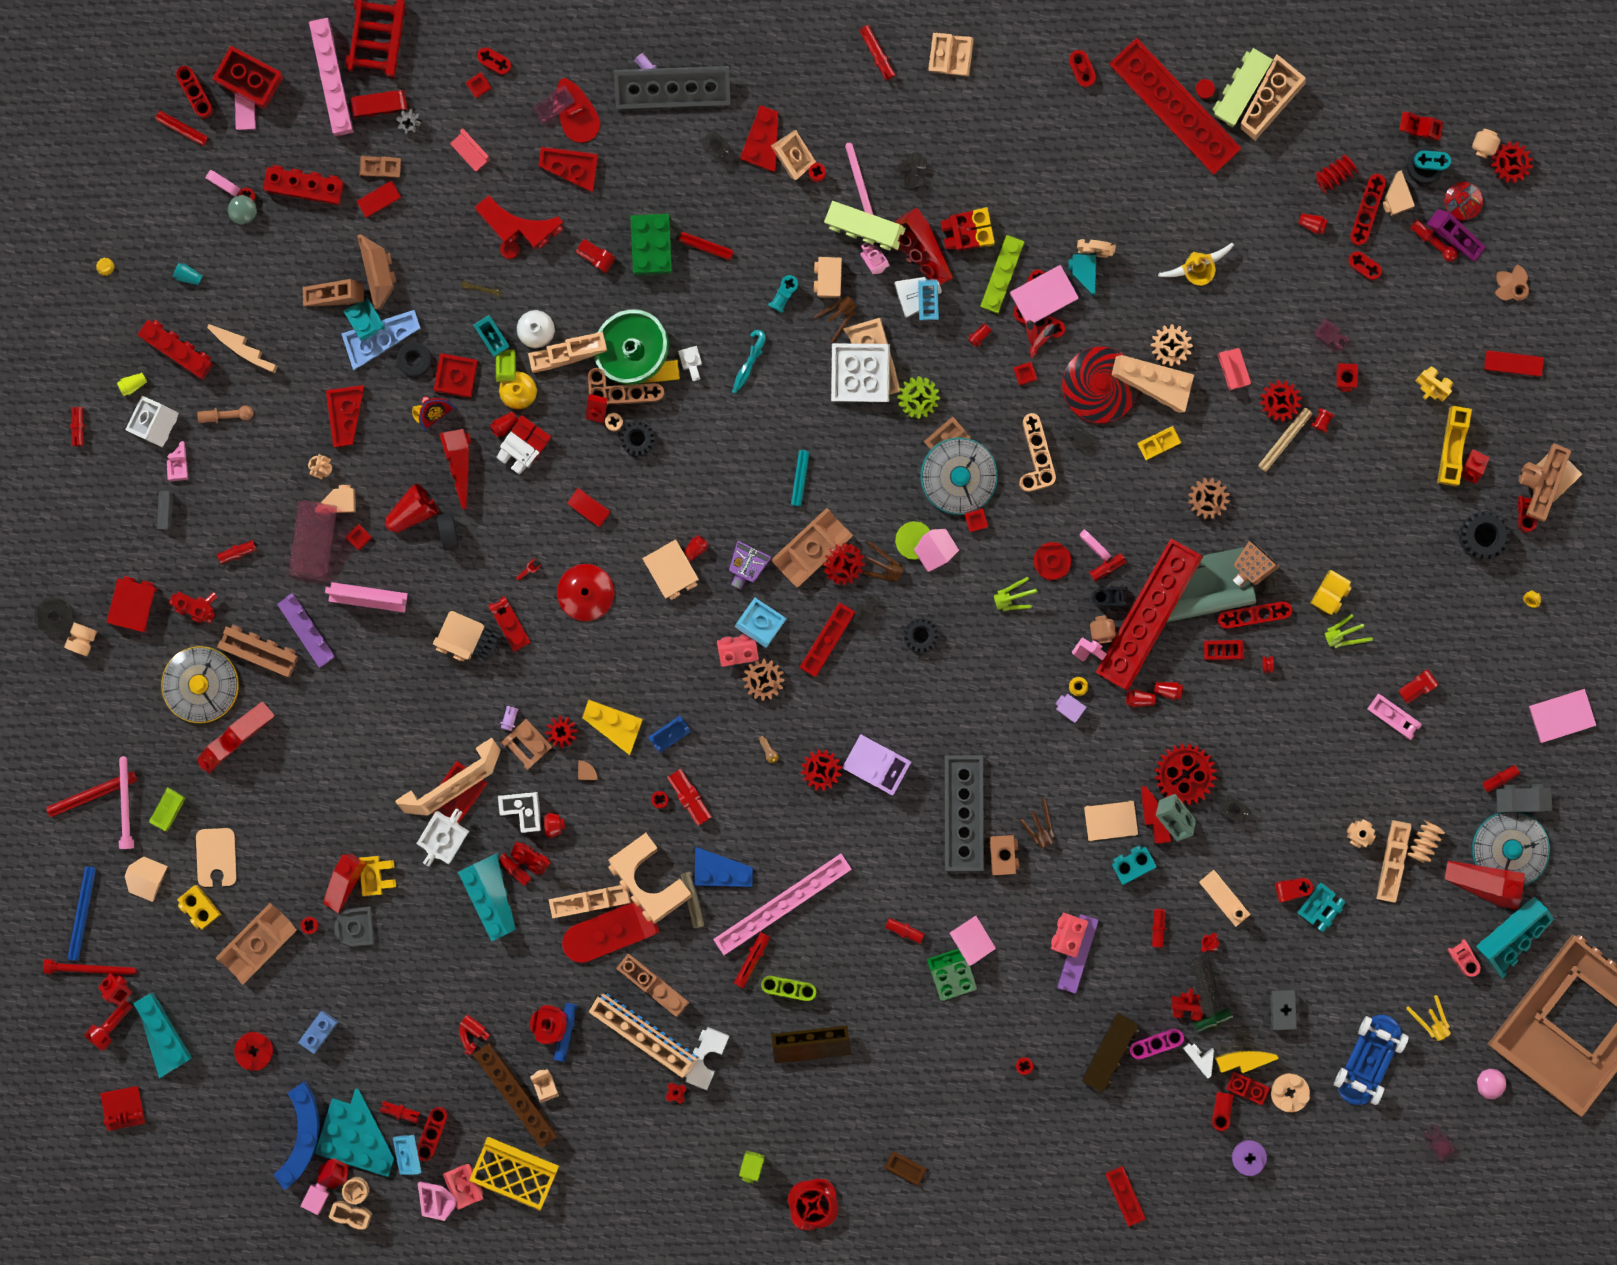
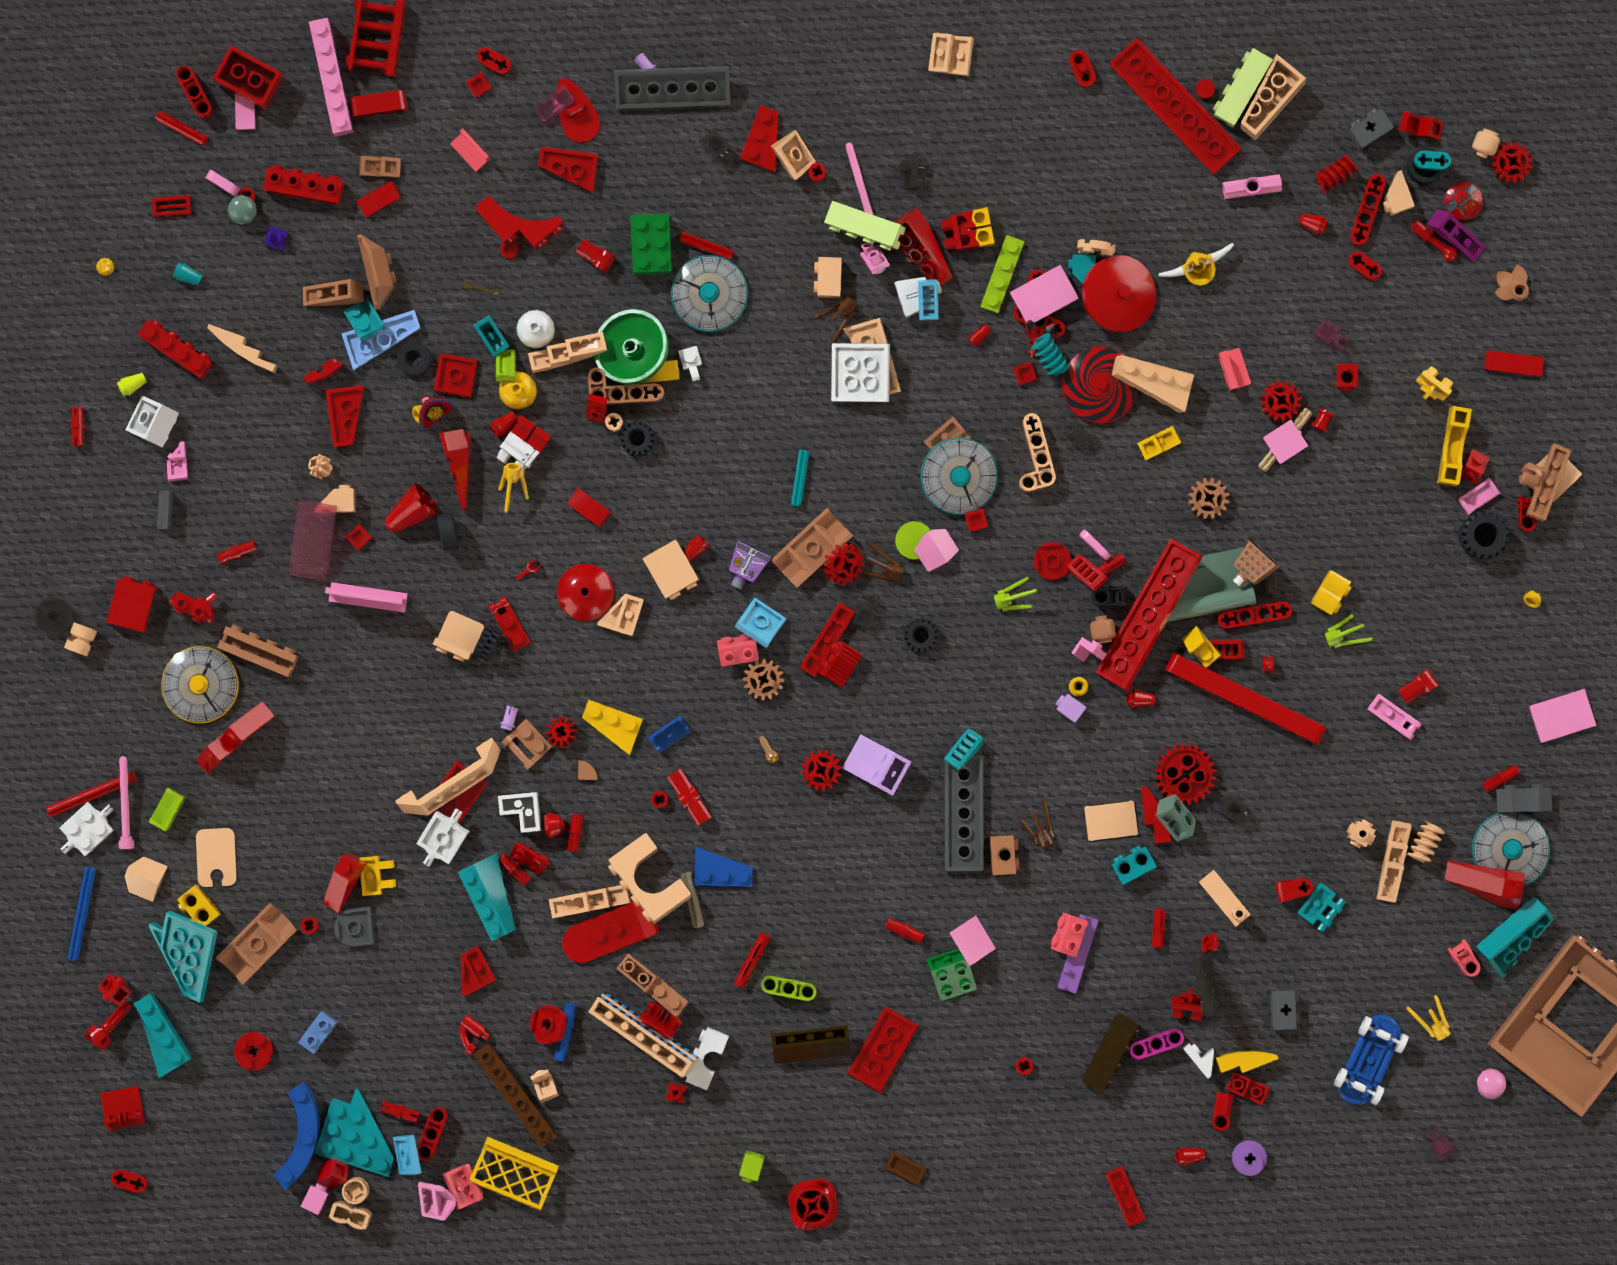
red piece [43,959,137,975] -> none
nougat pin [197,405,254,423] -> none
medium lavender hinge [277,593,335,668] -> none
light grey gear [397,109,421,134] -> none
bright pink plate [713,854,852,955] -> none
teal piece [732,330,766,394] -> none
teal connector [768,275,798,313] -> none
red pin [859,25,896,81] -> none
lime gear [897,376,940,419] -> none
light nougat gear [1150,324,1193,367] -> none
red cone [1154,682,1183,701] -> none
dark green pin [1193,1007,1234,1034] -> none
light nougat plate [1271,1073,1310,1112] -> none
none -> white plate [60,802,115,856]
none -> red beam [111,1169,148,1193]
none -> teal wing [149,911,218,1003]
none -> red tile [152,195,192,218]
none -> dark purple tile [264,226,288,250]
none -> red slope [304,359,343,385]
none -> red wing [461,946,496,997]
none -> yellow plant [498,463,529,513]
none -> red axle [567,813,584,852]
none -> light nougat wing [597,594,644,636]
none -> red hinge [639,1001,683,1039]
none -> light grey dish [671,255,748,332]
none -> red brick [819,641,862,687]
none -> red tile [847,1006,919,1093]
none -> teal slope [944,728,983,770]
none -> teal piece [1031,333,1070,375]
none -> red slope [1067,554,1108,591]
none -> red dish [1082,255,1156,332]
none -> red beam [1165,653,1327,745]
none -> red cone [1175,1147,1205,1167]
none -> yellow slope [1182,626,1221,668]
none -> bright pink piece [1222,175,1282,199]
none -> bright pink piece [1263,420,1308,464]
none -> dark grey brick [1347,108,1394,150]
none -> bright pink tile [1457,478,1500,515]

